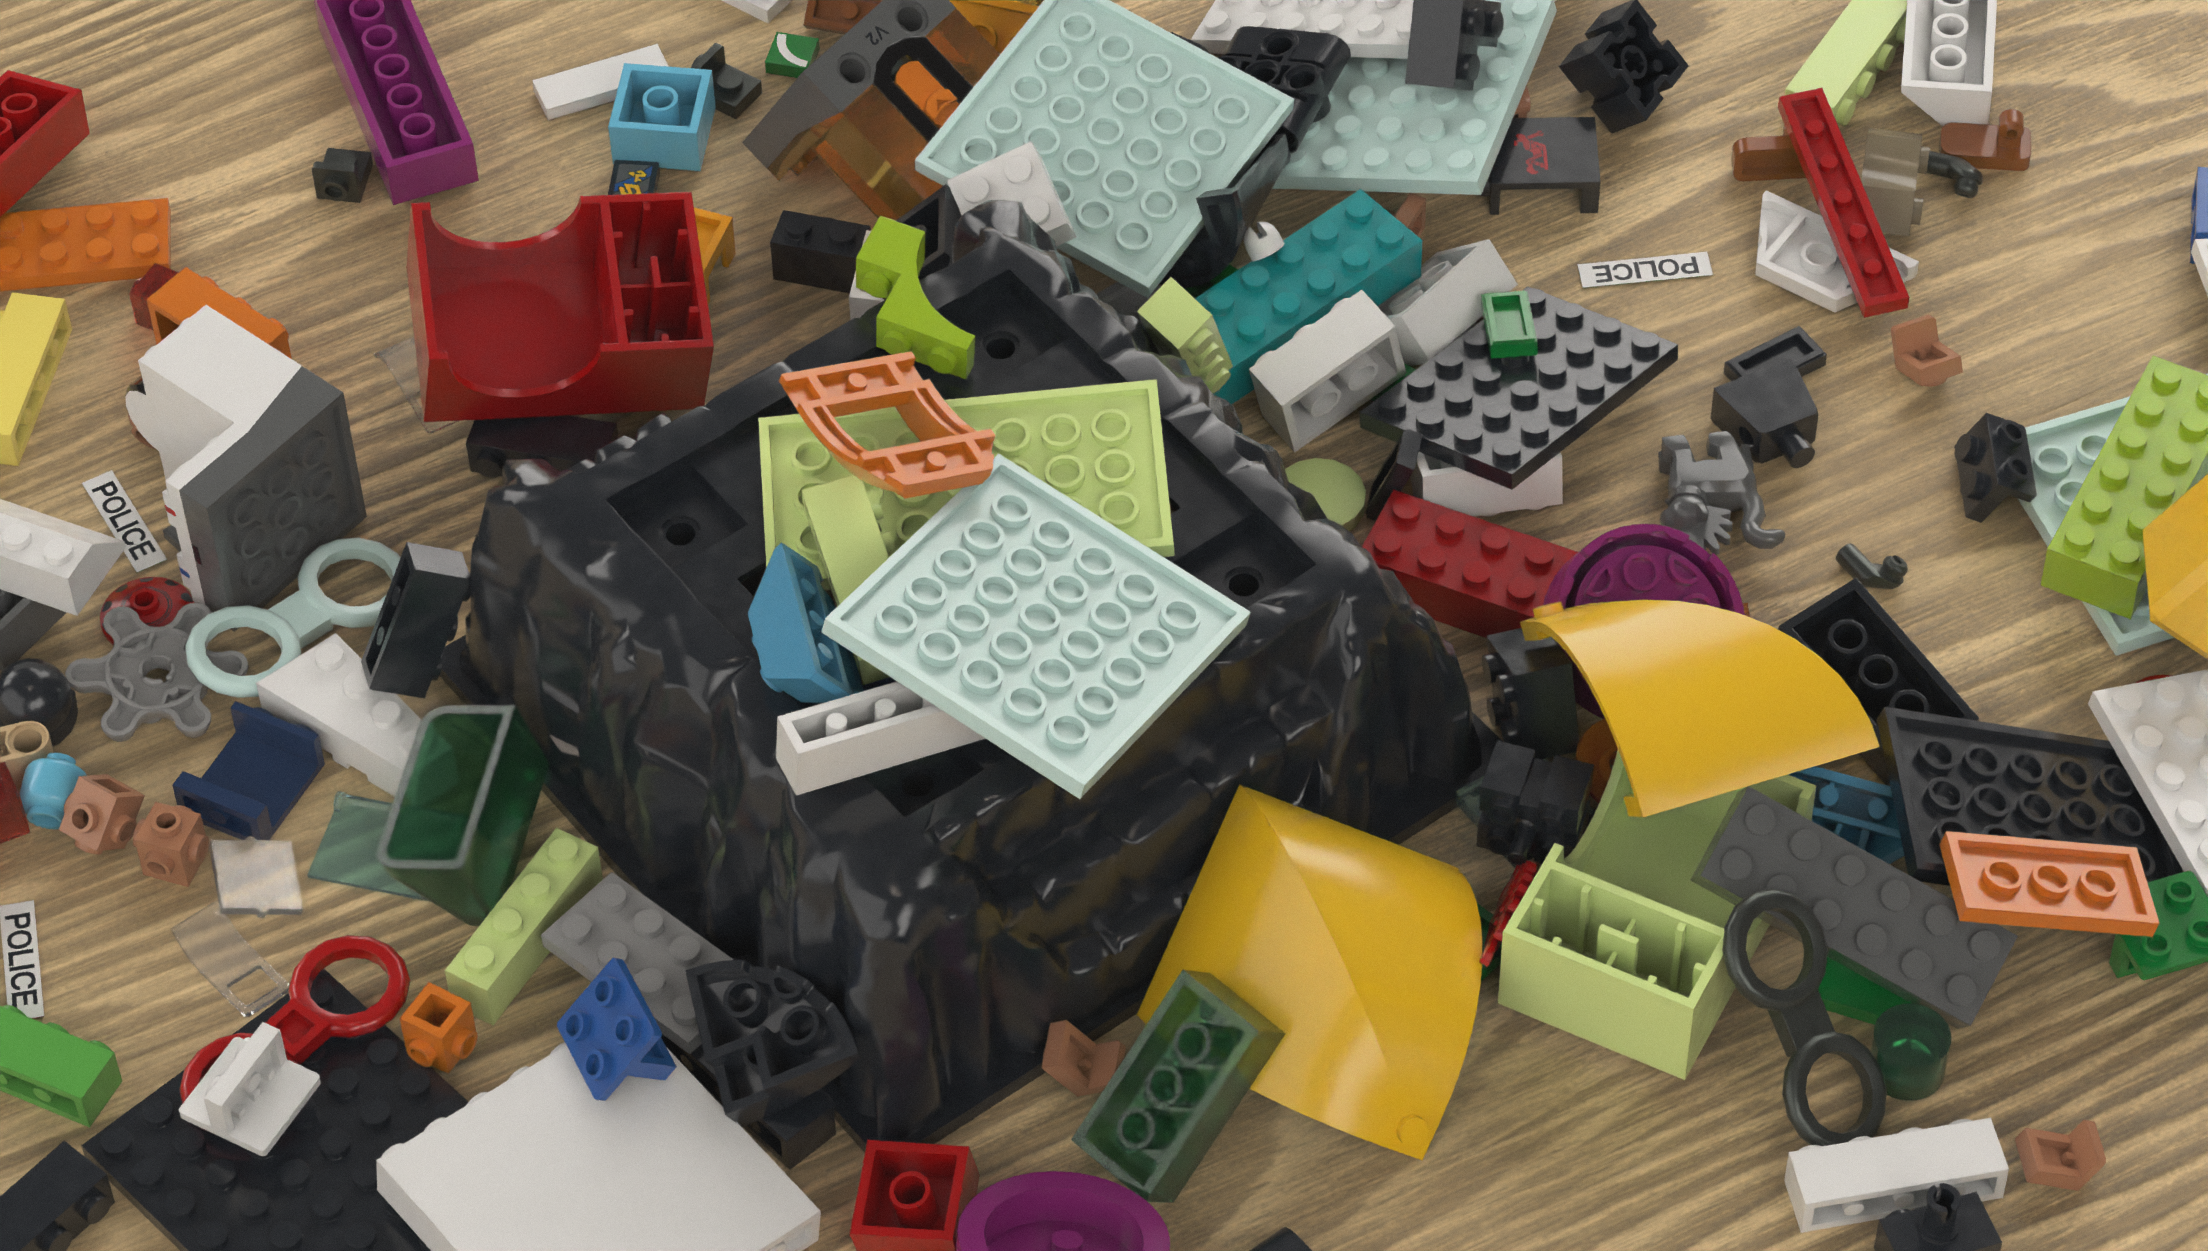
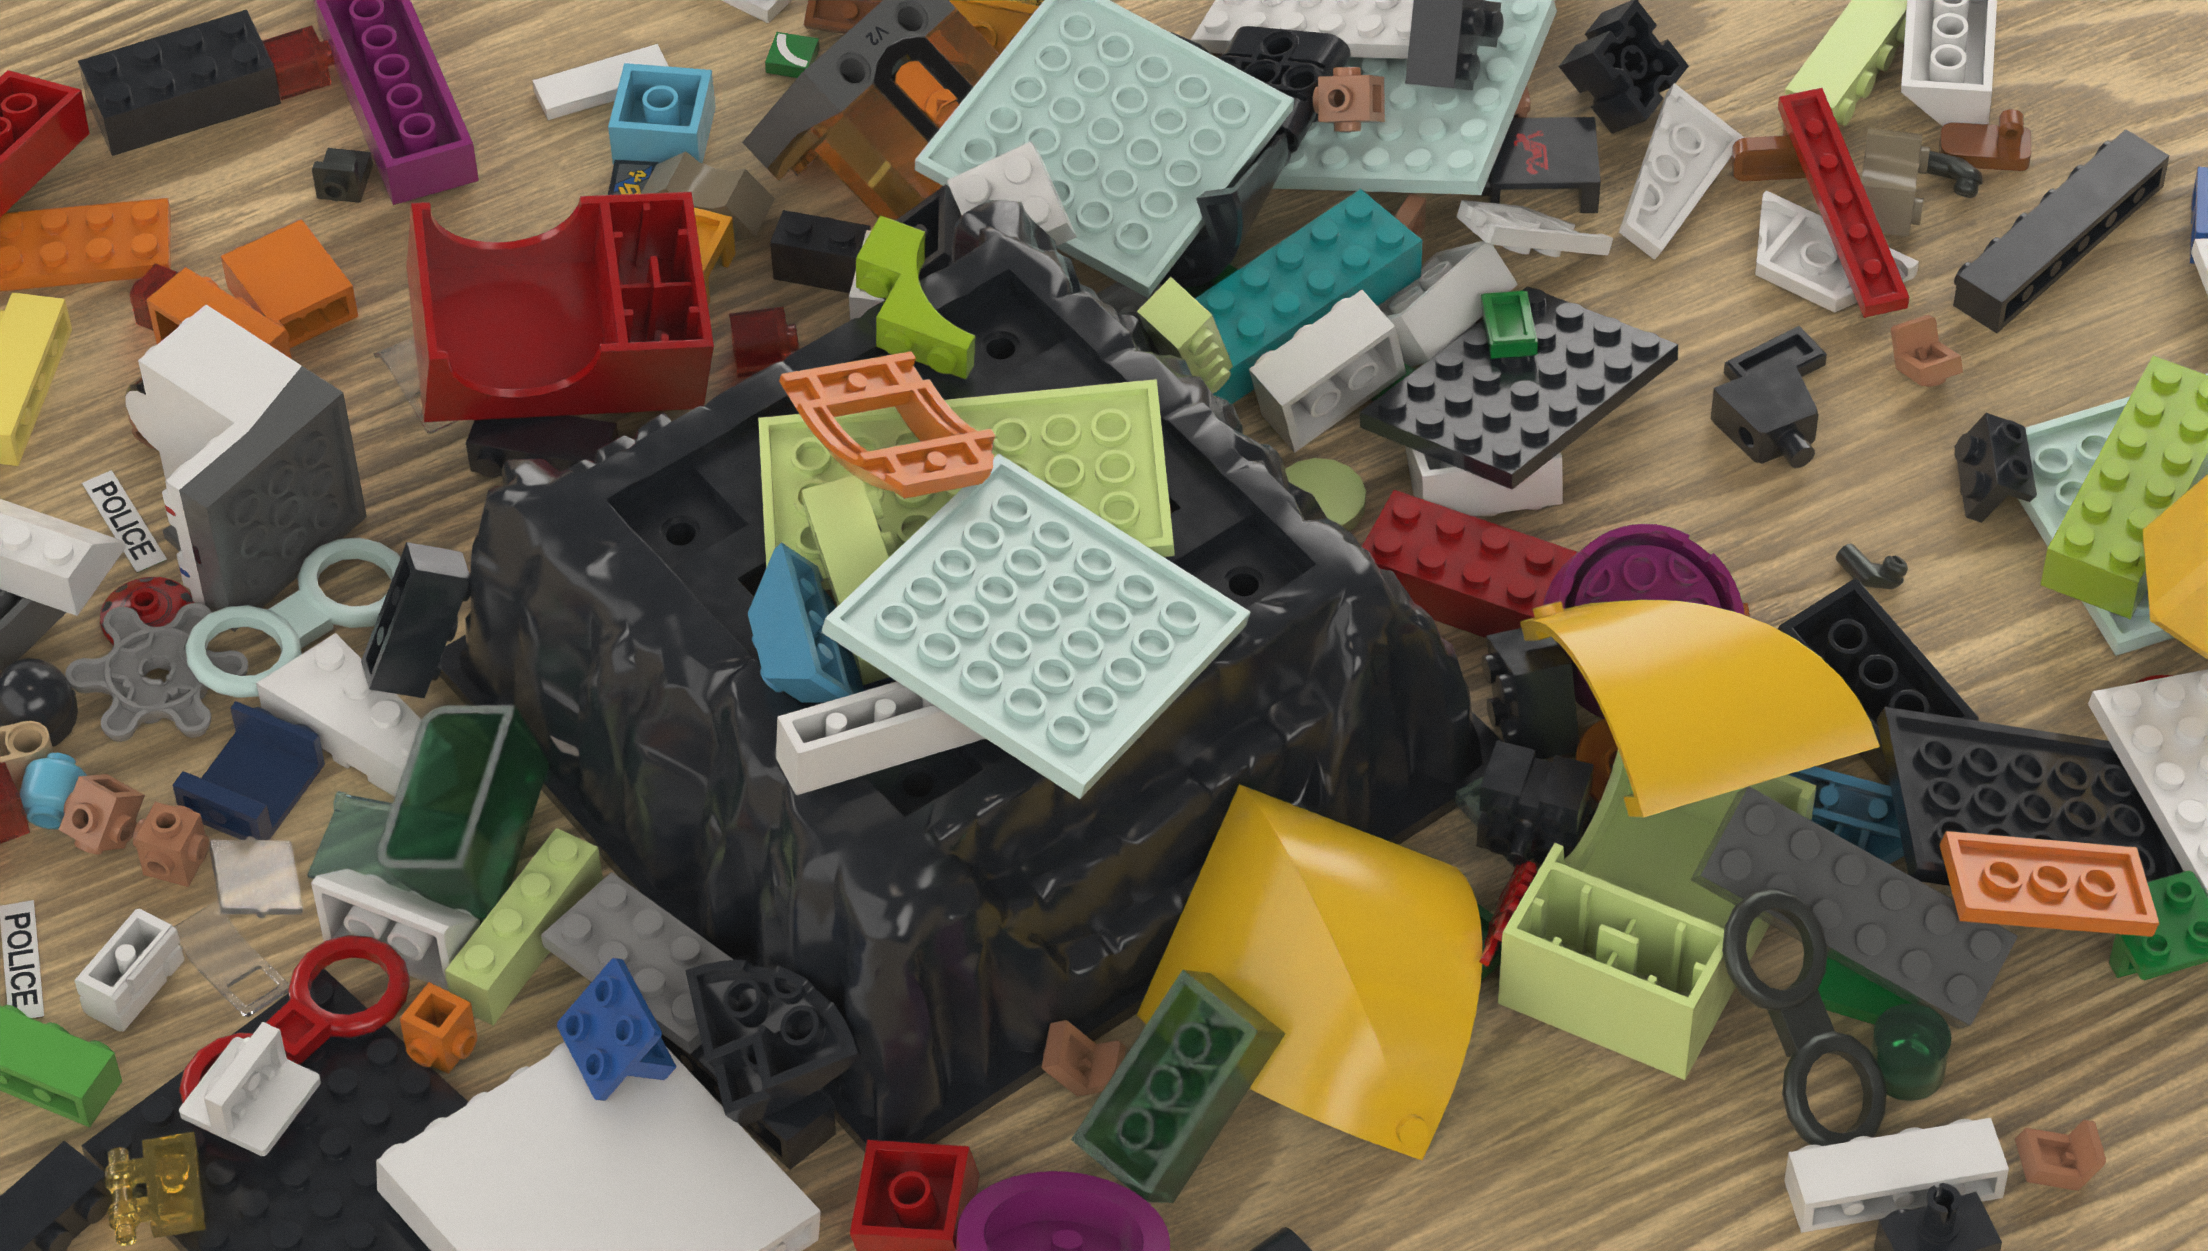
pearl dark grey bracket [691,43,762,119] -> none
white hinge [1244,222,1285,261] -> none
black tile [1365,428,1422,521] -> none
white sticker [1577,252,1713,288] -> none
dark grey animal [1658,431,1785,555] -> none
none -> white brick [74,909,184,1032]
none -> black brick [78,9,281,156]
none -> clear yellow plate [104,1132,206,1246]
none -> orange brick [221,219,359,348]
none -> clear red brick [262,25,335,100]
none -> white slope [311,869,480,990]
none -> dark tan brick [641,151,775,241]
none -> clear red brick [729,306,799,378]
none -> nougat brick [1313,67,1385,132]
none -> white wing [1457,200,1613,257]
none -> white wing [1619,83,1745,260]
none -> brick [1953,129,2170,333]

